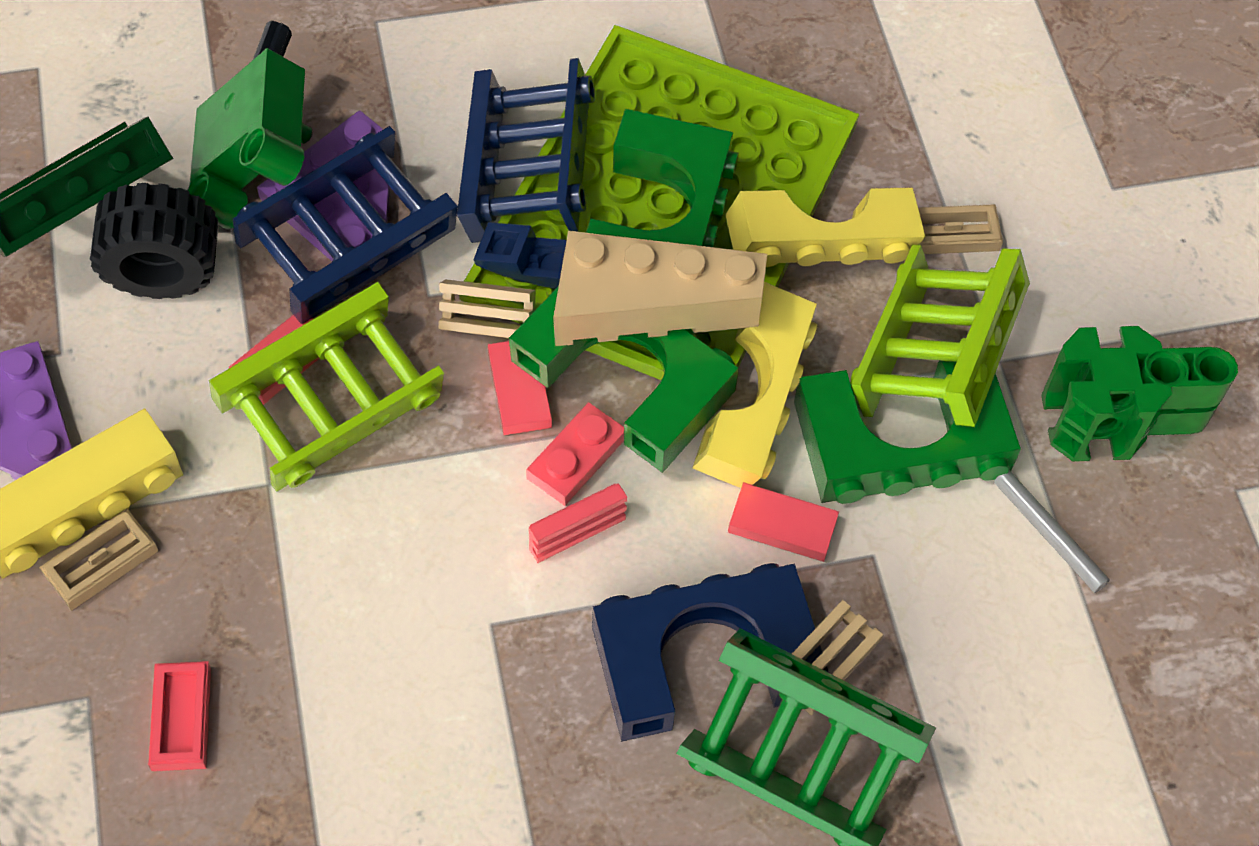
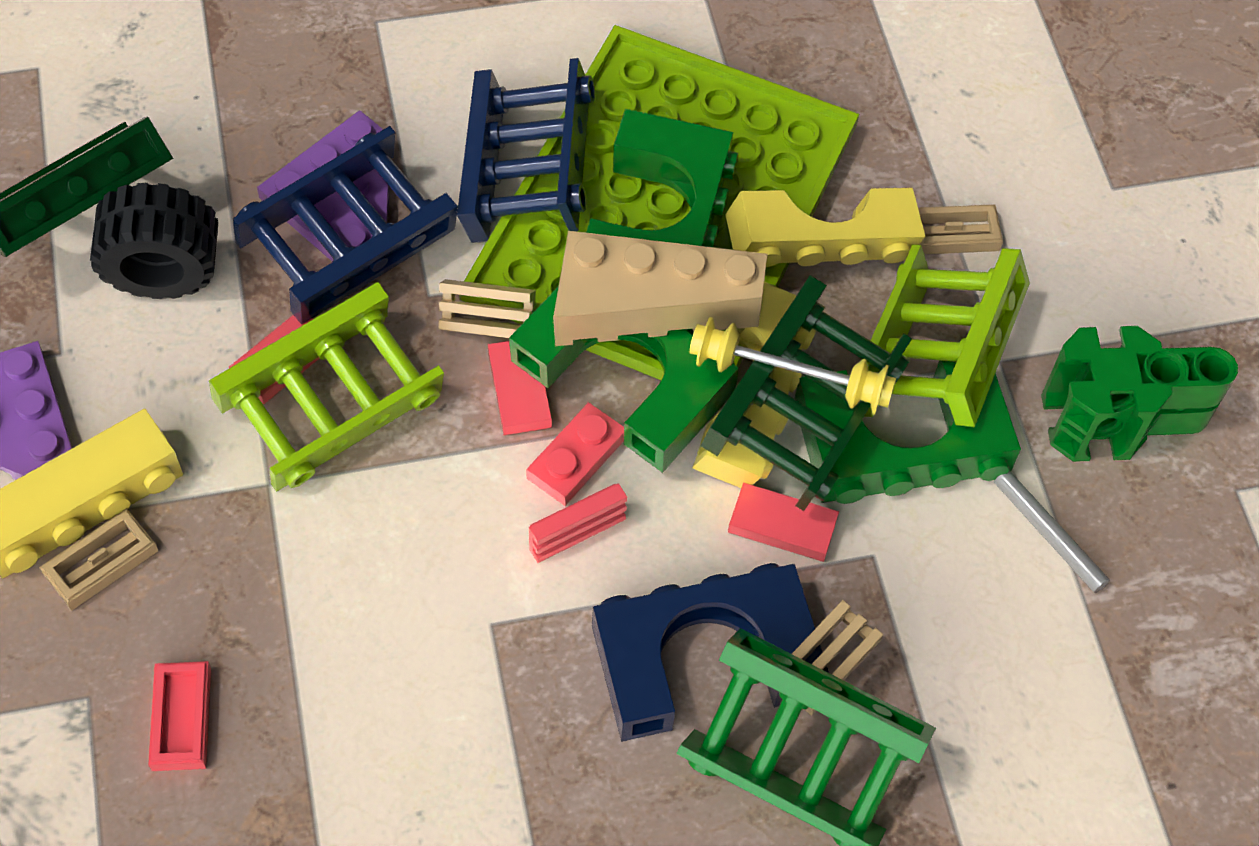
green piece [188,20,313,230] -> none
dark blue slope [473,222,567,289] -> none
none -> light yellow axle [689,317,896,415]
none -> dark green fence [701,275,912,511]

